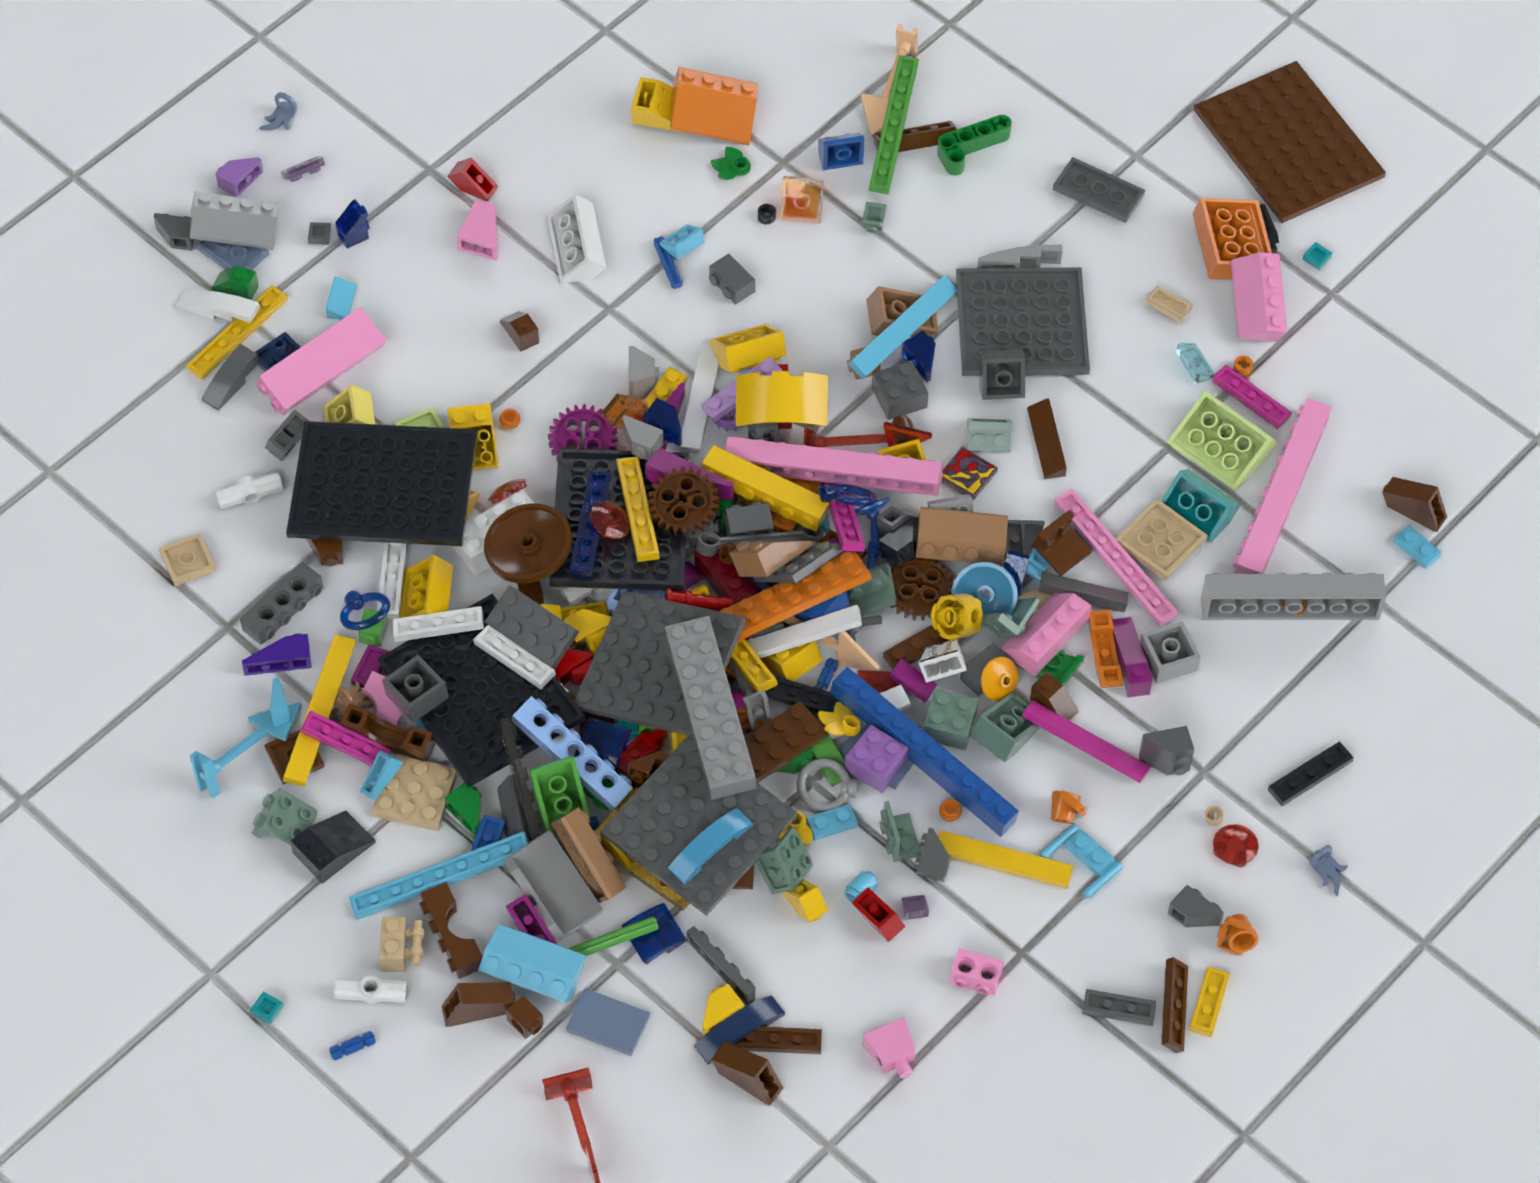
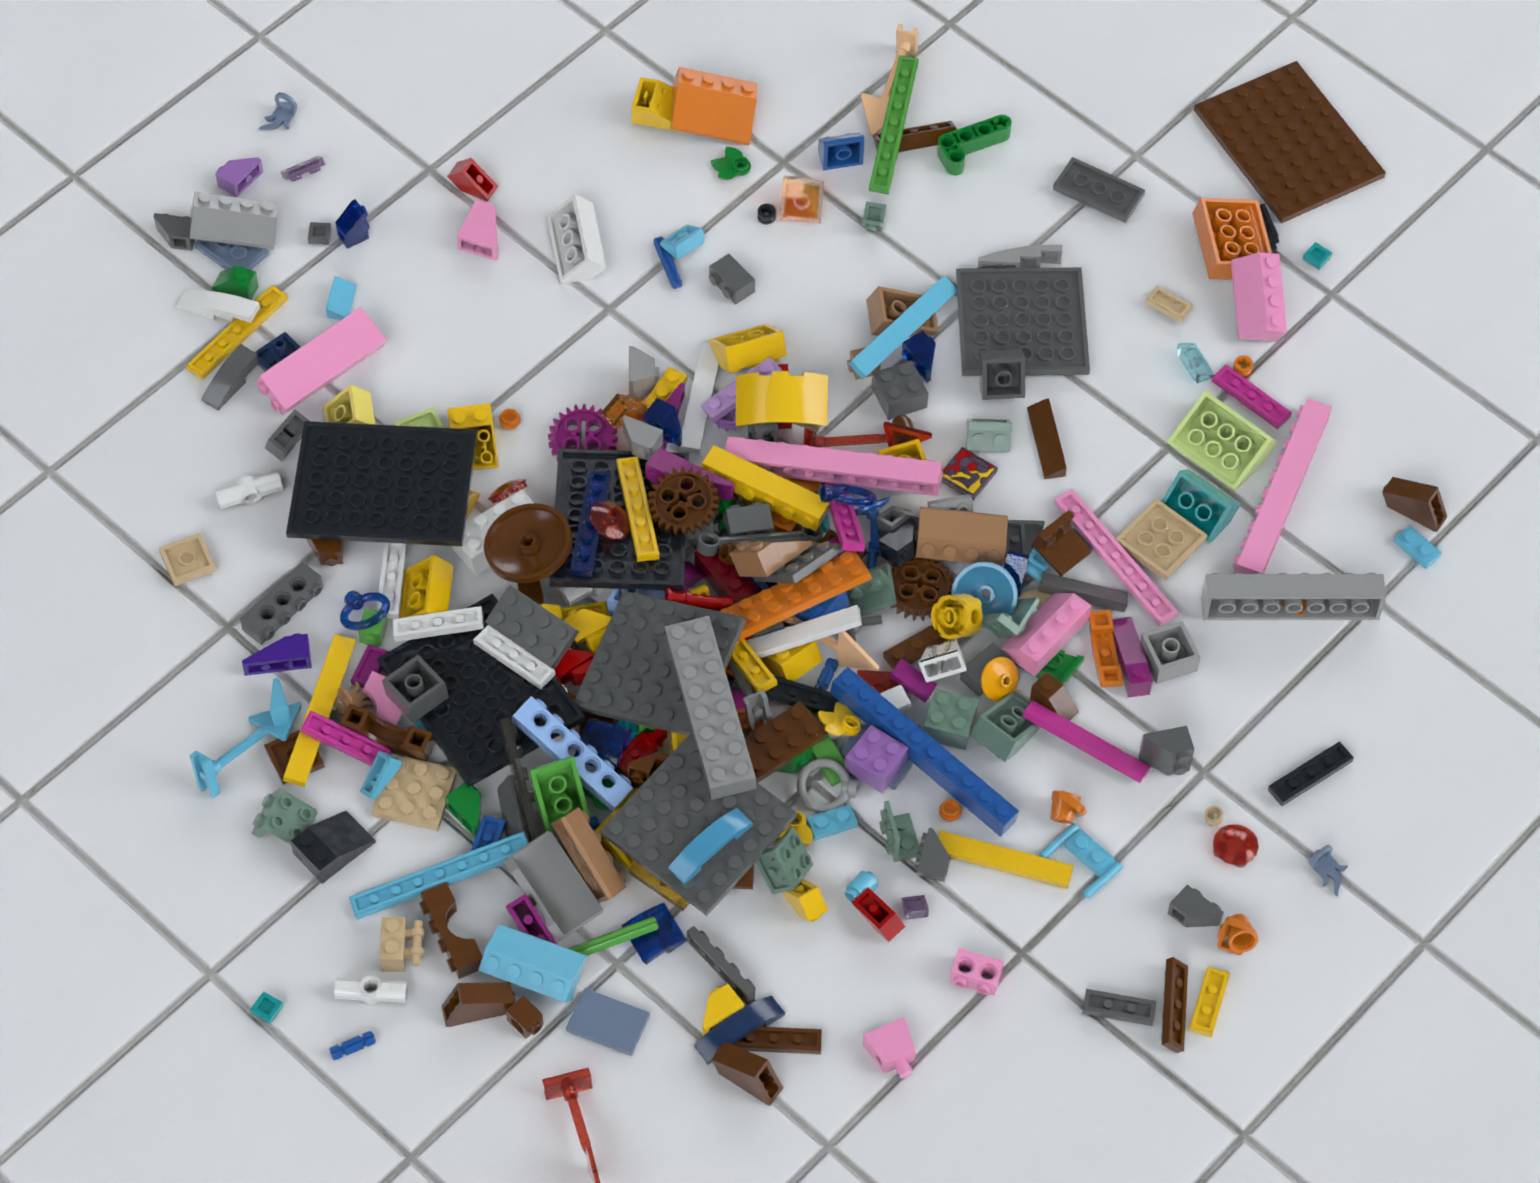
reddish brown slope [500,311,539,352] -> none

